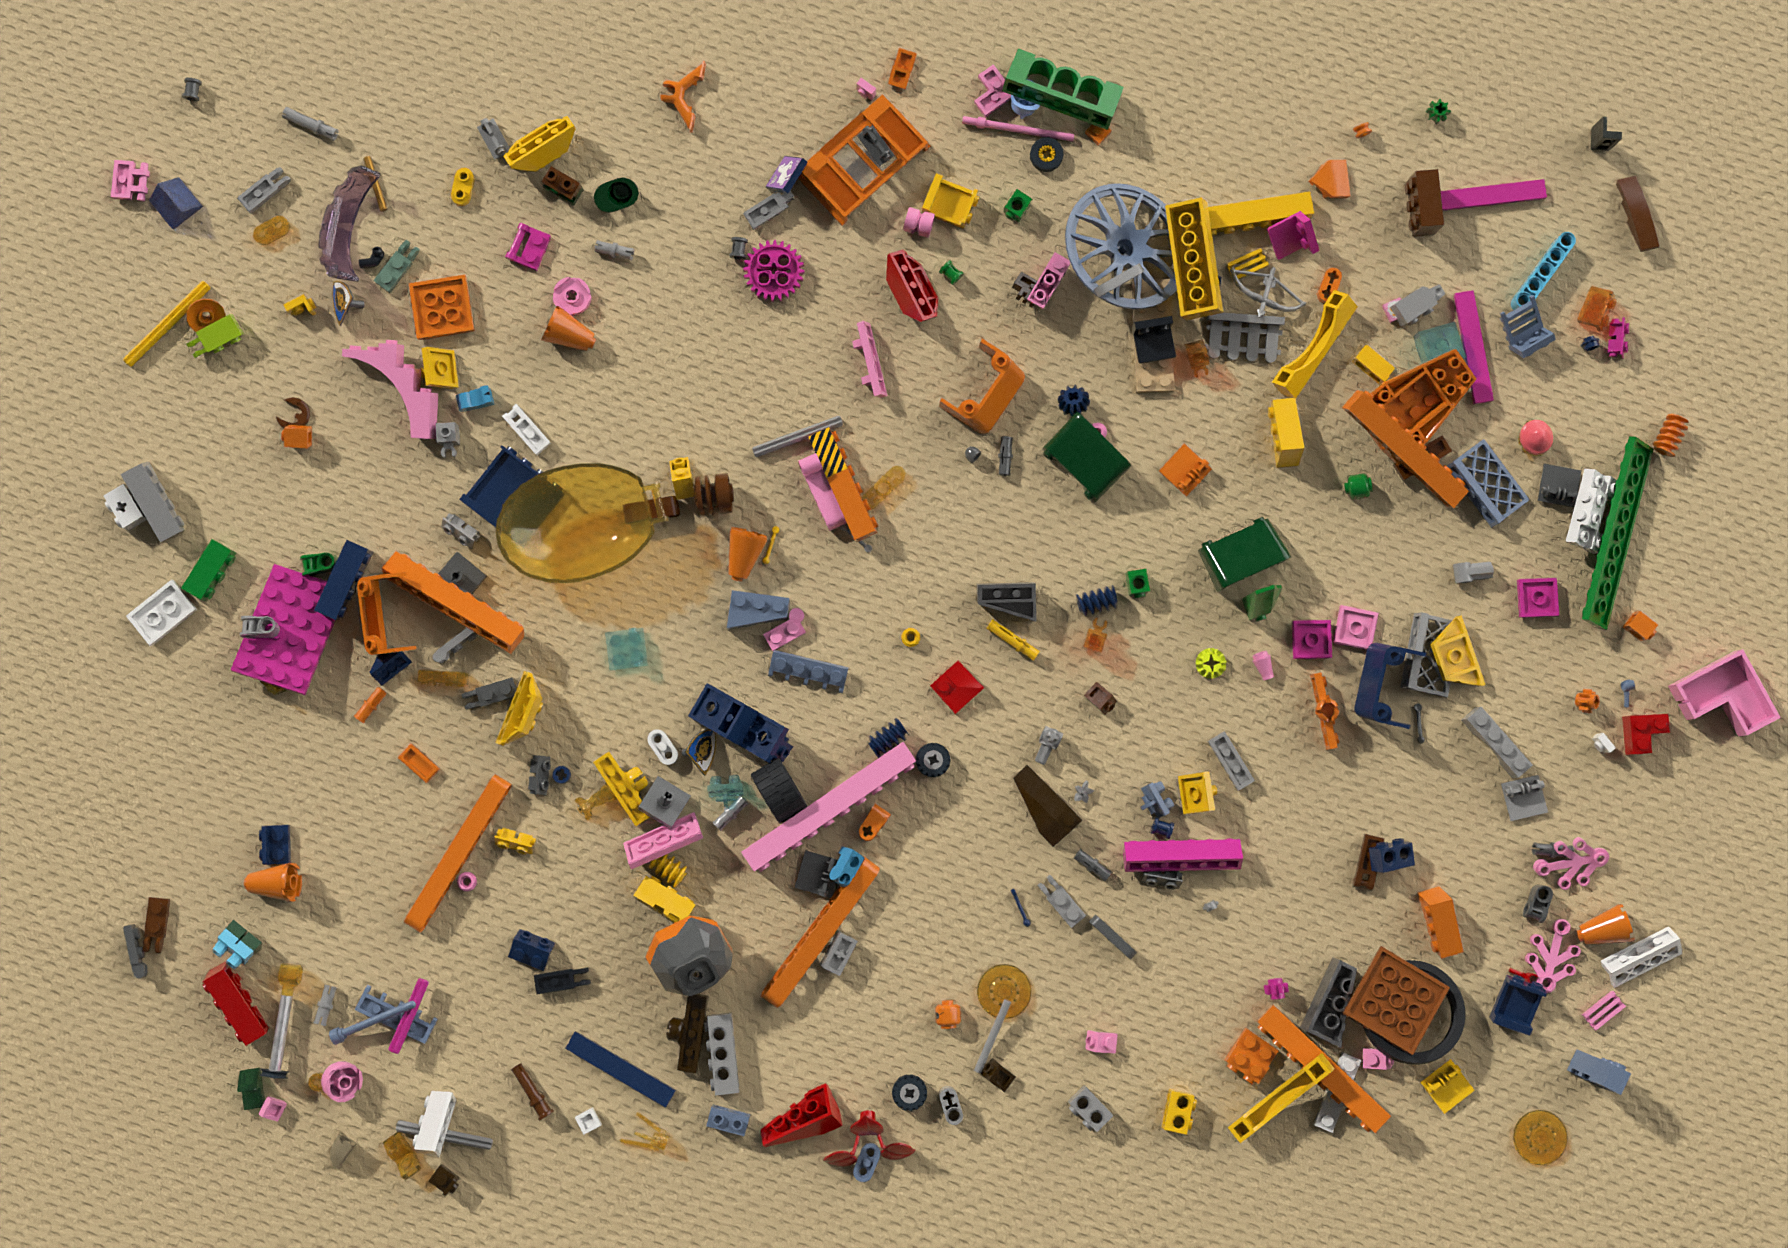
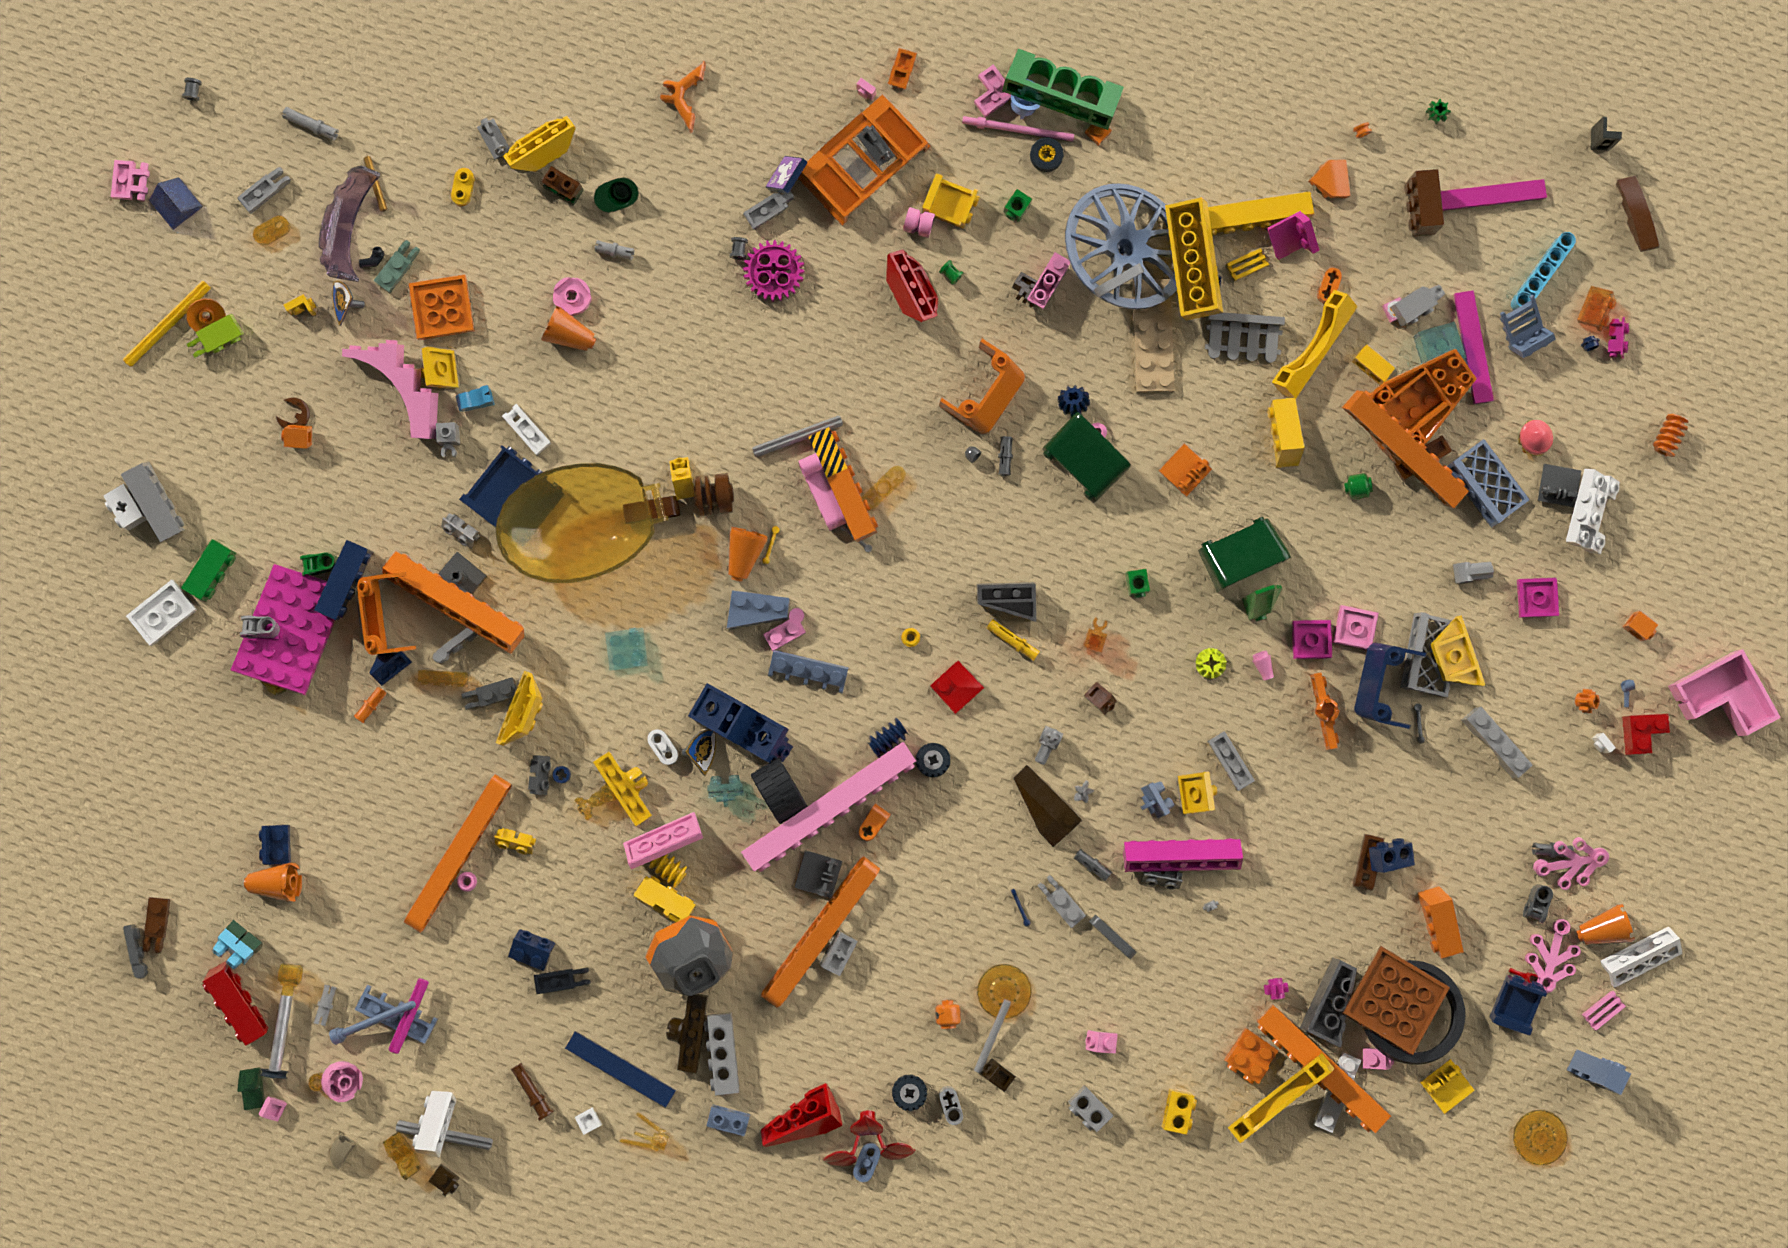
orange tile [398,743,440,783] -> none
dark pink plate [505,223,551,271] -> none
dark grey tile [638,776,691,829] -> none
light grey pin [713,795,749,831] -> none
dark azure leg [830,846,864,887] -> none
bright pink hinge [852,321,887,398] -> none
dark blue piece [1076,585,1118,617] -> none
black bracket [1132,316,1176,364] -> none
dark blue bush [1150,817,1174,839] -> none
clear orange brick [1184,339,1210,378] -> none
light grey piece [1230,267,1306,319] -> none
light grey hinge [1501,775,1548,821] -> none
green plate [1582,436,1654,630] -> none

